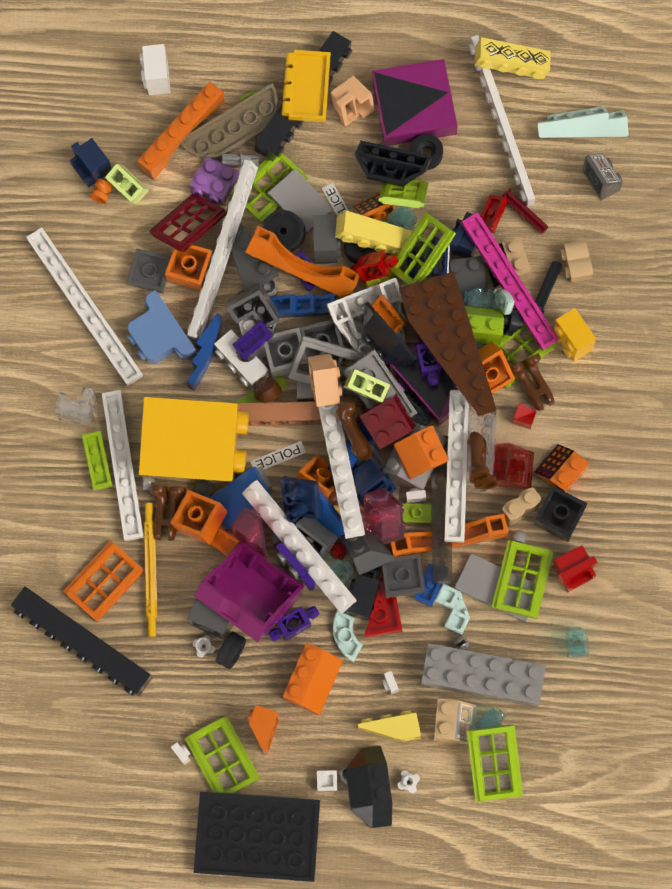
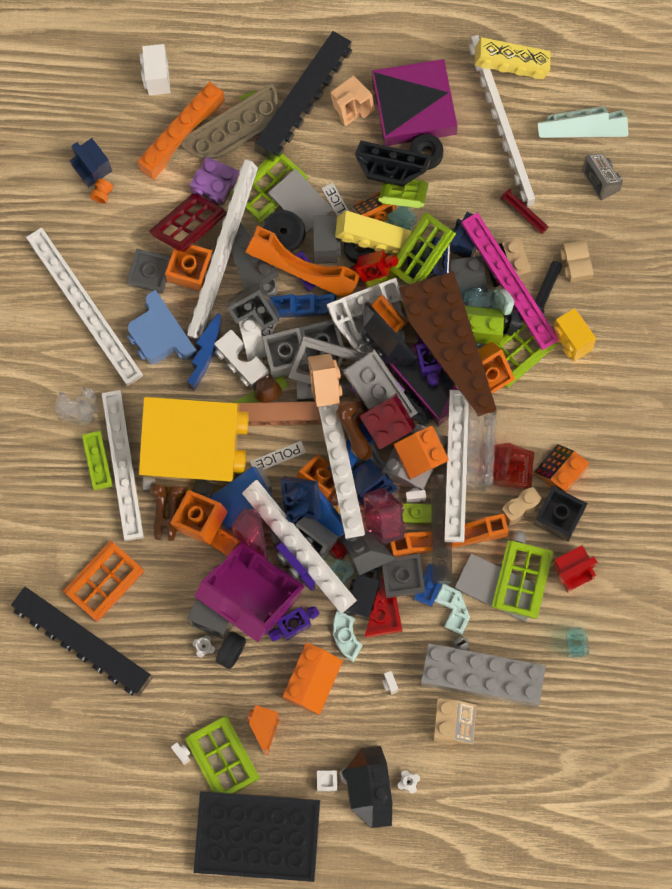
yellowish green brick [105,164,149,204] -> none
yellow axle [144,503,158,638] -> none
light grey axle [222,153,259,167] -> none
dark purple plate [232,320,274,360] -> none
yellow hinge [282,50,331,122] -> none
yellowish green brick [344,369,390,403] -> none
light yellow slope [358,710,421,742] -> none
reddish brown piece [467,431,498,490] -> none
lime piece [467,724,523,802] -> none
clear light blue brick [475,707,506,740] -> none
red plate [480,195,508,233] -> none
reddish brown piece [510,353,555,411] -> none
red slope [512,403,536,429] -> none

